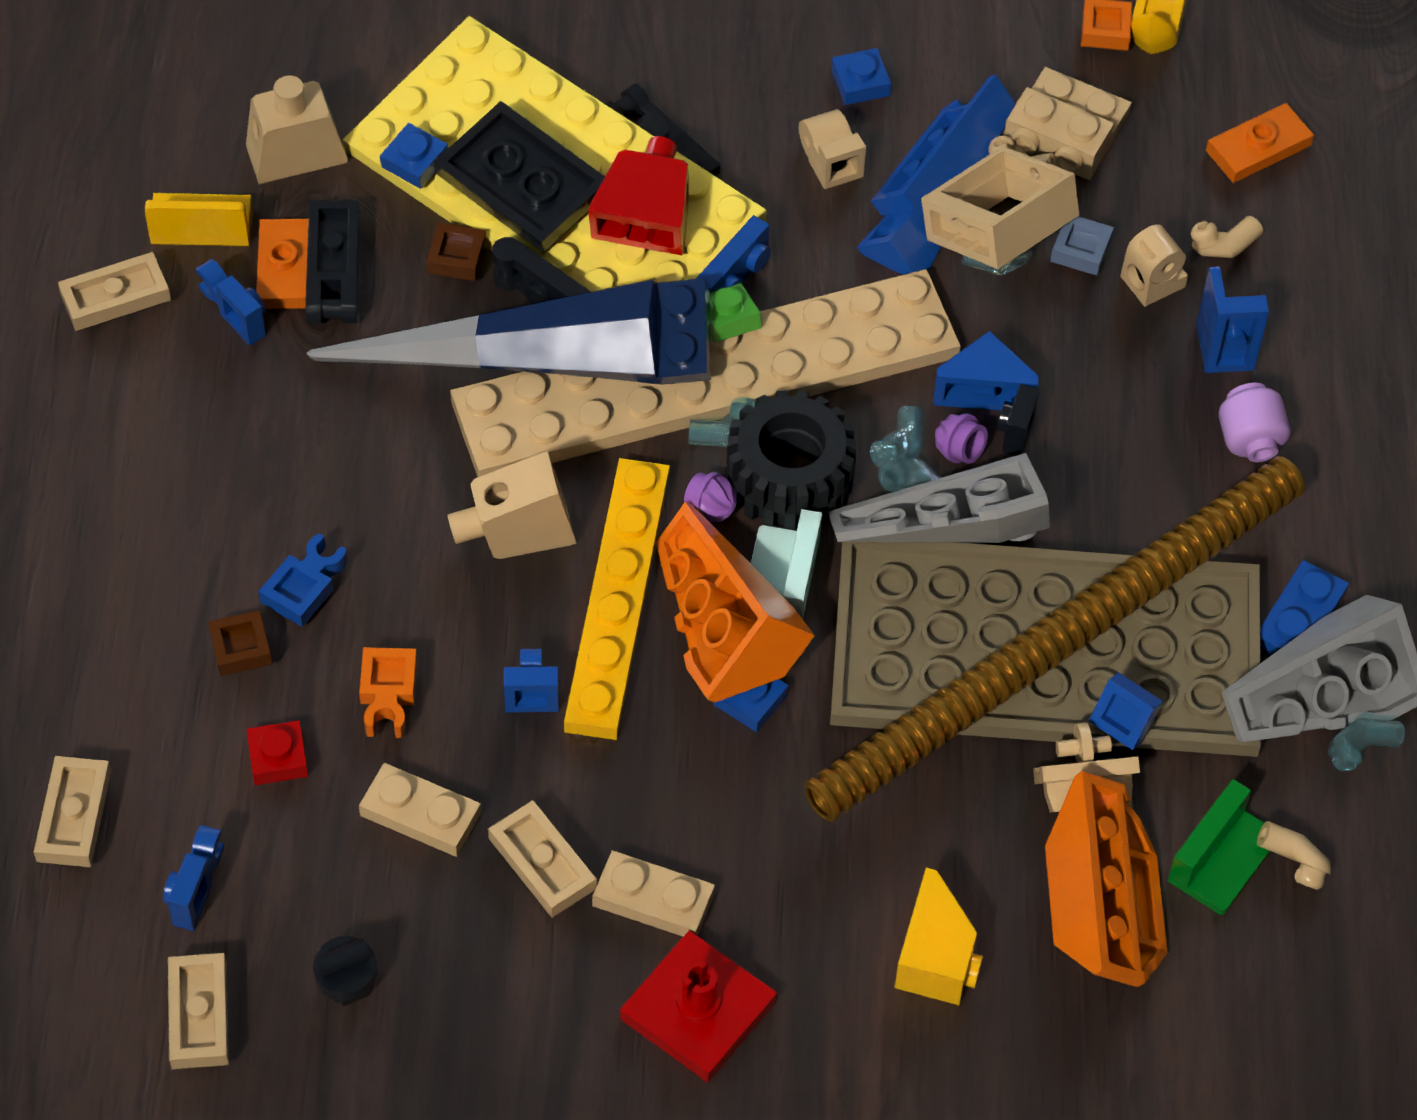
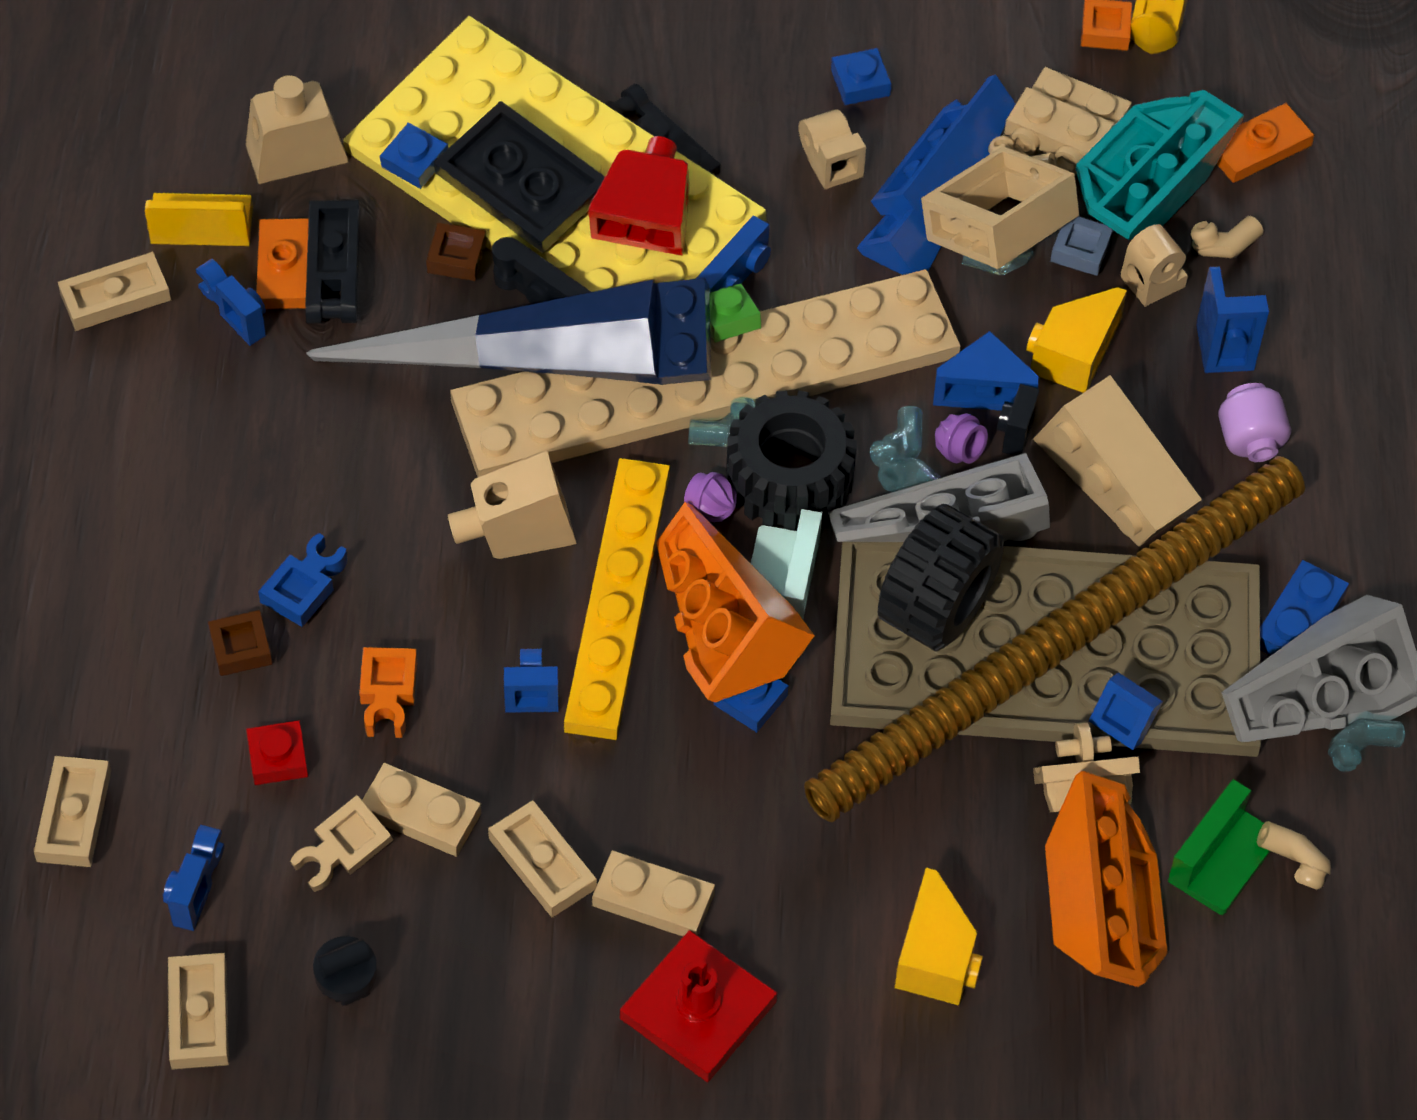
none -> tan plate [290,795,393,892]
none -> black tyre [878,504,1004,651]
none -> yellow slope [1026,287,1127,393]
none -> tan wedge [1033,375,1202,547]
none -> teal wedge [1075,90,1244,240]

